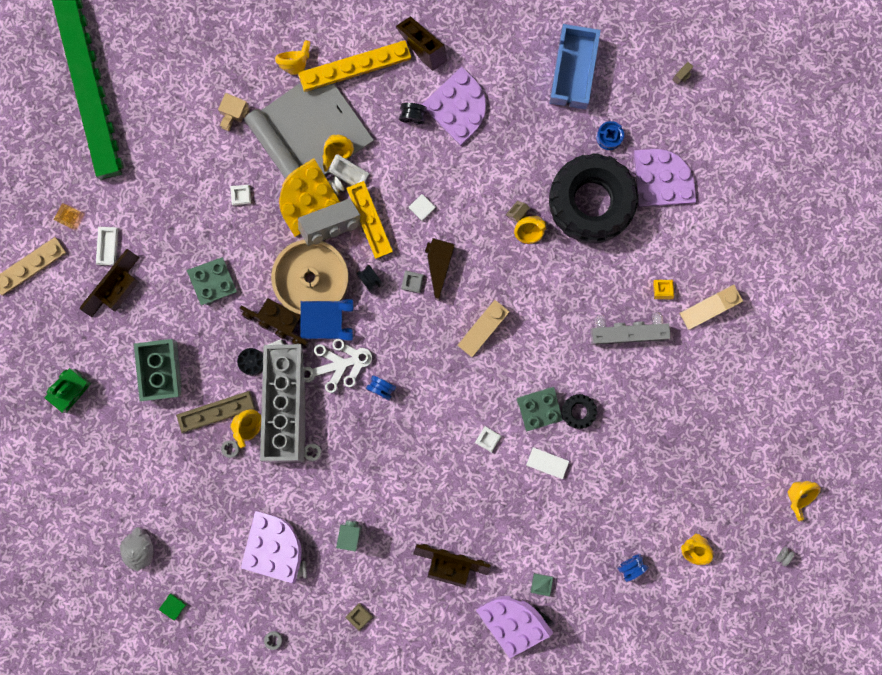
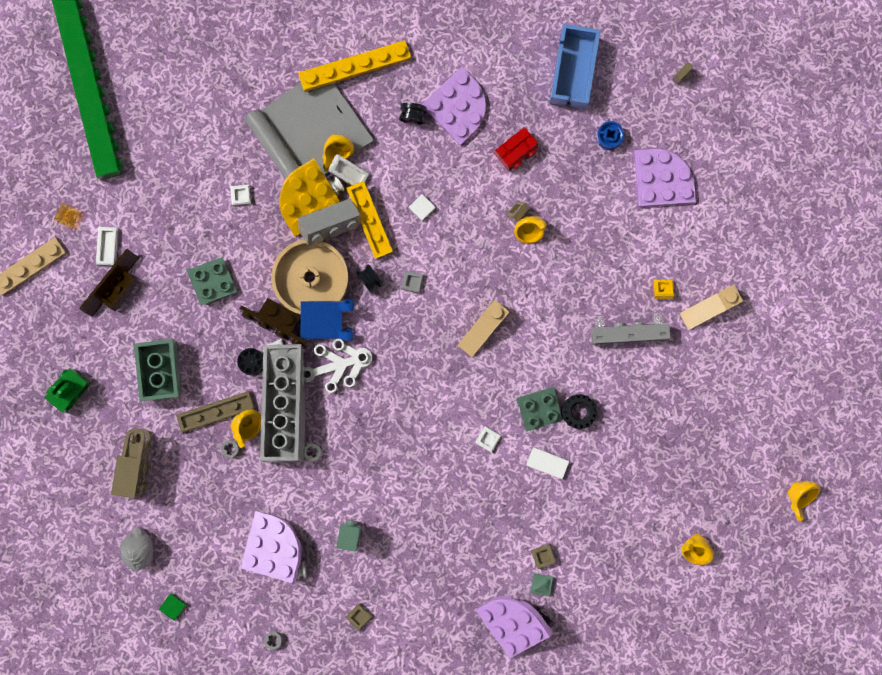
tan brick [218,93,250,131] -> none
yellow hat [275,40,311,75] -> none
blue wheel [366,375,397,401] -> none
dark brown slope [396,16,447,71] -> none
dark brown bracket [413,544,491,588] -> none
dark brown slope [425,238,455,301] -> none
black tyre [549,153,639,244] -> none
blue wheel [617,554,649,582] -> none
light grey bush [776,547,794,567] -> none
none -> dark tan brick [111,428,152,498]
none -> red brick [494,127,539,171]
none -> dark tan plate [531,544,556,569]

